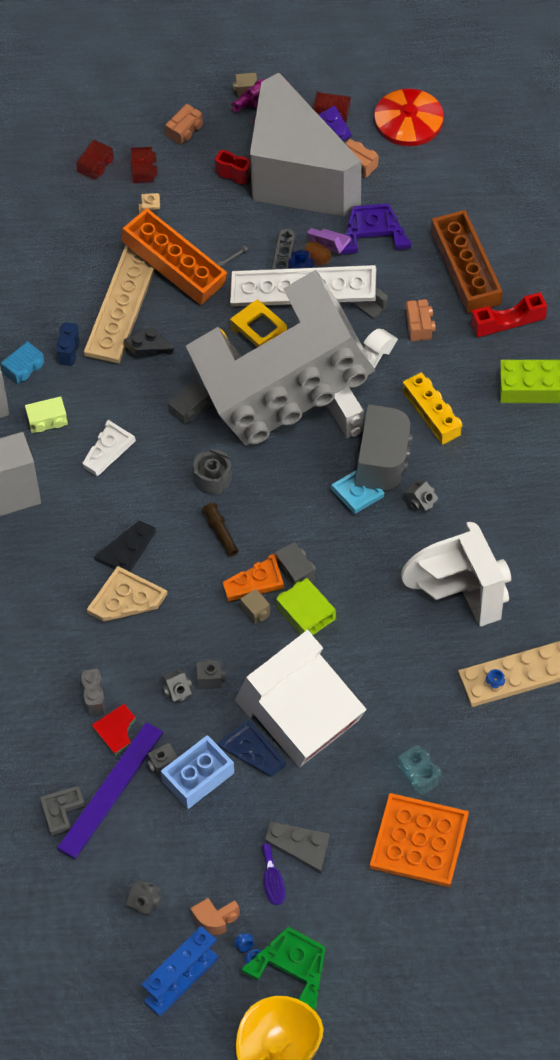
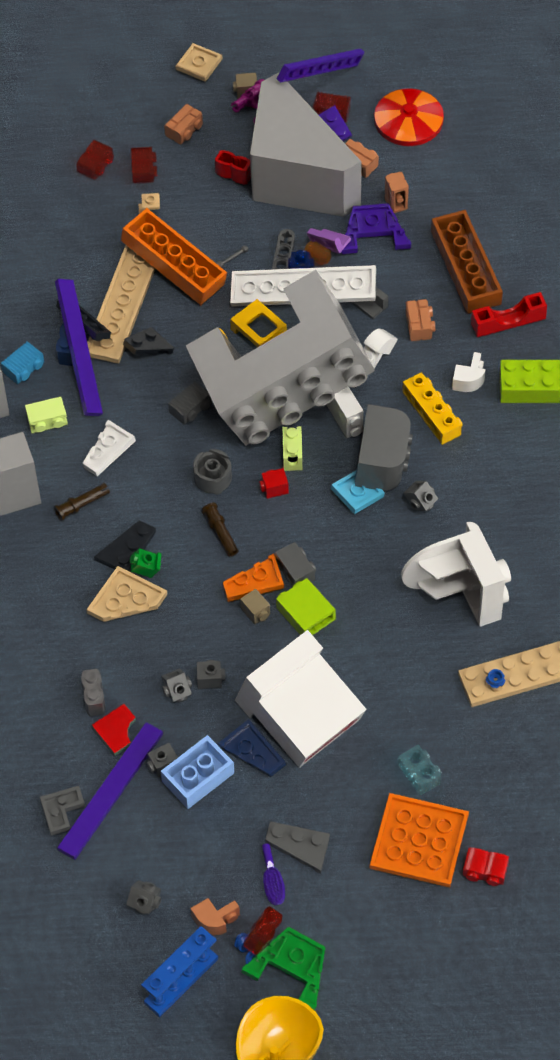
none -> dark brown pin [53,483,110,521]
none -> dark purple tile [55,279,103,416]
none -> black plate [56,300,111,341]
none -> green brick [130,548,162,578]
none -> tan plate [176,43,222,82]
none -> clear red brick [244,906,282,955]
none -> red brick [259,468,289,499]
none -> dark purple tile [276,48,364,83]
none -> yellowish green brick [282,426,303,471]
none -> nougat brick [385,172,409,213]
none -> white brick [452,352,485,392]
none -> red brick [463,848,509,886]

